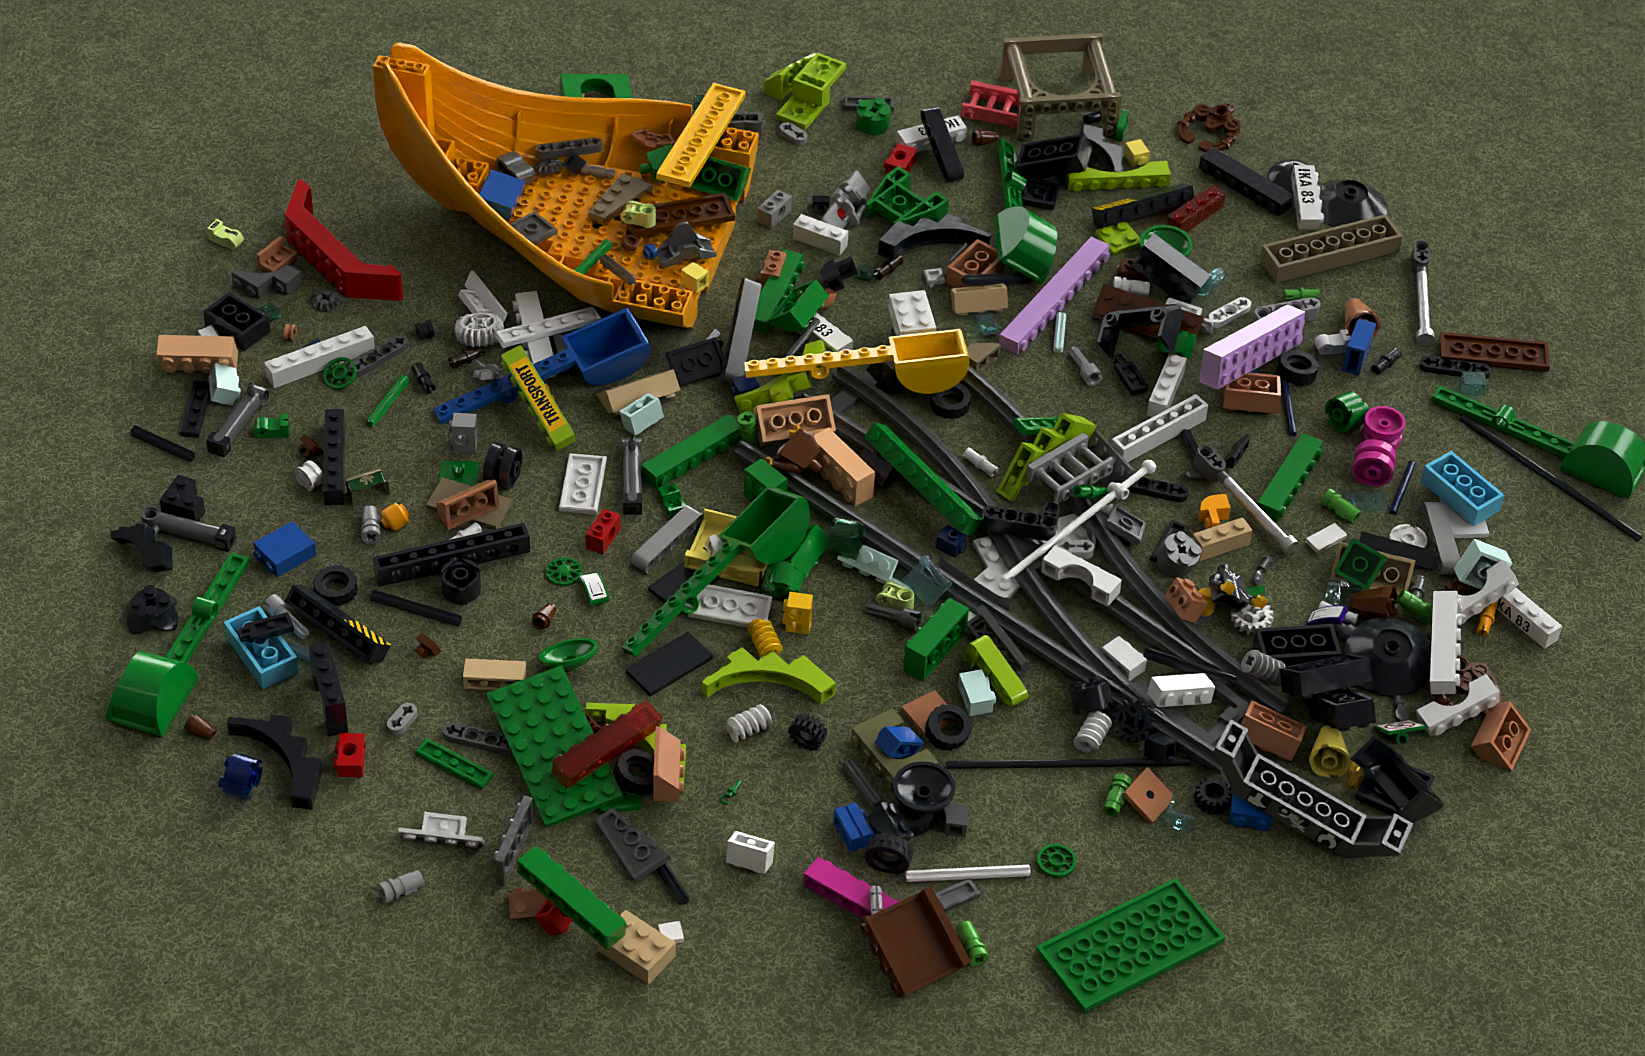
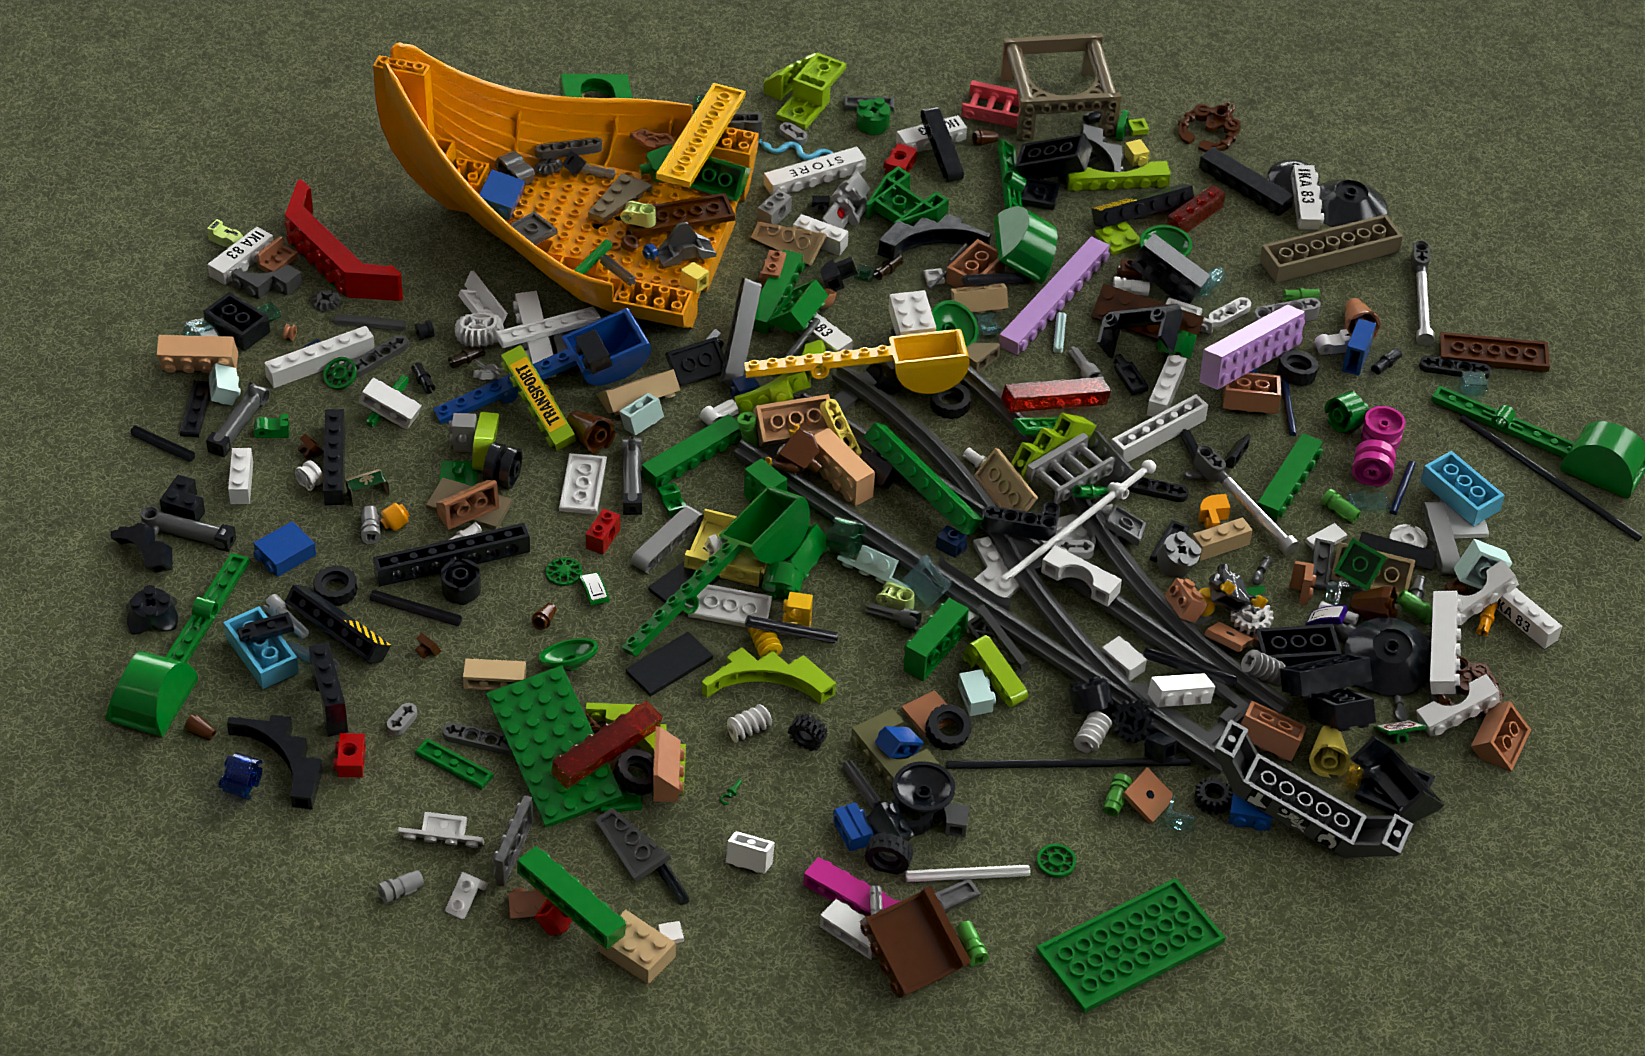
none -> clear light blue bracket [182,318,213,336]
none -> white brick [208,227,273,285]
none -> white brick [228,448,253,504]
none -> dark grey axle [334,314,406,331]
none -> white brick [359,378,422,429]
none -> white bracket [445,872,488,919]
none -> lime beam [472,412,499,471]
none -> reddish brown cone [566,411,616,453]
none -> black brick [574,329,613,375]
none -> white piece [700,399,739,426]
none -> black axle [745,615,838,643]
none -> tan wing [751,222,827,266]
none -> medium azure animal [758,139,833,161]
none -> white brick [764,147,866,195]
none -> light yellow beam [820,399,862,456]
none -> white brick [820,899,875,960]
none -> green dish [931,300,978,347]
none -> tan tile [973,448,1038,512]
none -> clear red brick [1001,377,1111,413]
none -> lime plate [1127,118,1149,136]
none -> nougat tile [1204,622,1254,652]
none -> nougat bracket [1289,561,1316,606]
none -> dark grey tile [1310,538,1335,591]

